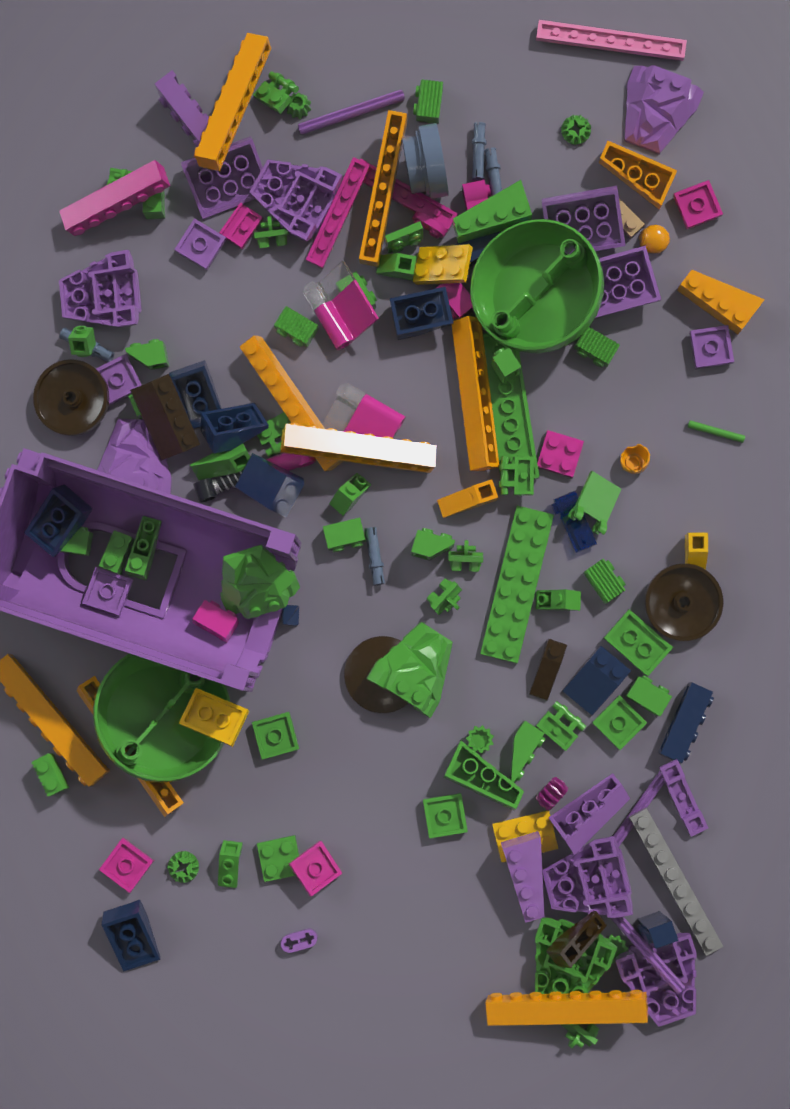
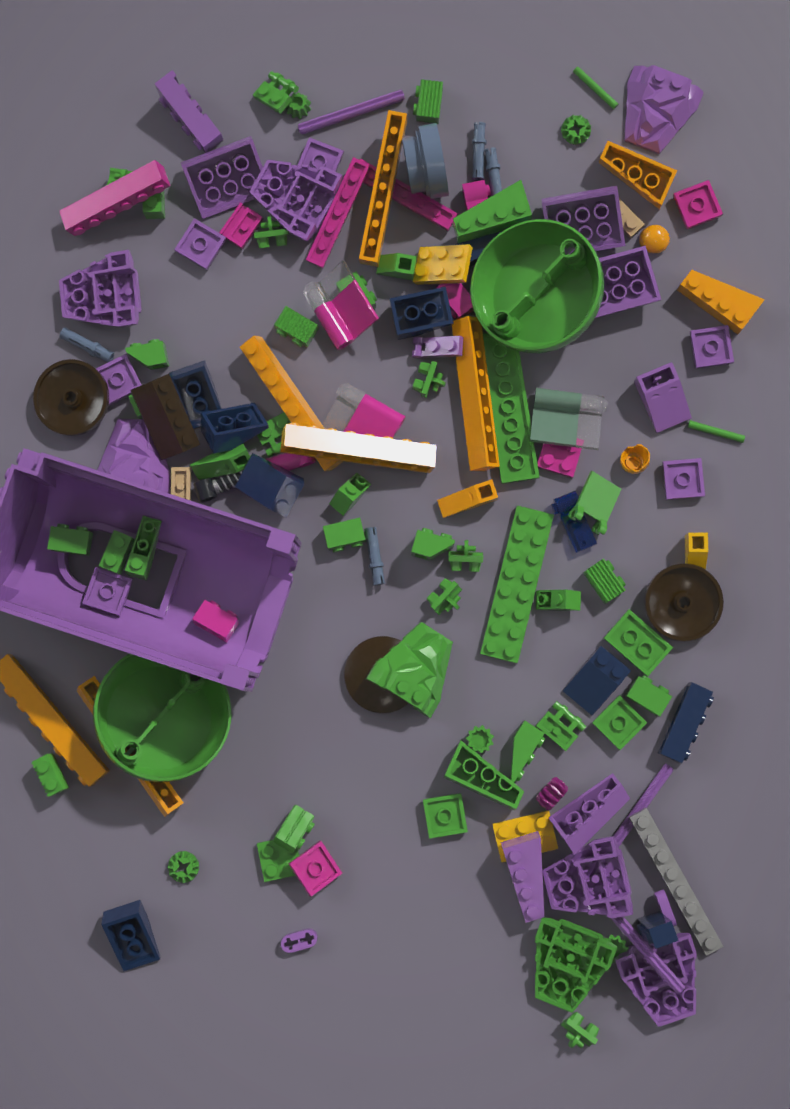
dark blue slope [25,484,93,557] -> none
bright green brick [68,325,96,357] -> none
dark pink plate [99,837,154,893] -> none
yellow plate [179,688,249,747] -> none
light orange brick [194,33,271,171] -> none
bright green bracket [218,840,243,888] -> none
bright green wedge [220,544,300,619] -> none
bright green plate [252,712,300,760] -> none
dark blue slope [282,605,299,626] -> none
bright green plate [385,221,423,253] -> none
dark pink plate [412,211,448,239] -> none
light orange brick [485,990,648,1026] -> none
bright green brick [491,348,521,384] -> none
bright green plate [499,456,534,496] -> none
dark brown slope [529,639,567,700] -> none
bright pink plate [536,20,687,61] -> none
dark brown slope [546,911,607,968] -> none
bright green brick [574,327,620,368] -> none
medium lavender slope [659,759,709,837] -> none
none -> tan plate [171,467,191,500]
none -> bright green brick [273,805,315,853]
none -> medium lavender plate [298,138,344,172]
none -> medium lavender plate [412,336,463,358]
none -> bright green hips [412,361,446,398]
none -> sand green door [530,388,608,450]
none -> bright green piece [573,66,618,110]
none -> medium lavender slope [634,362,692,433]
none -> medium lavender beam [654,889,677,926]
none -> medium lavender plate [662,458,705,500]

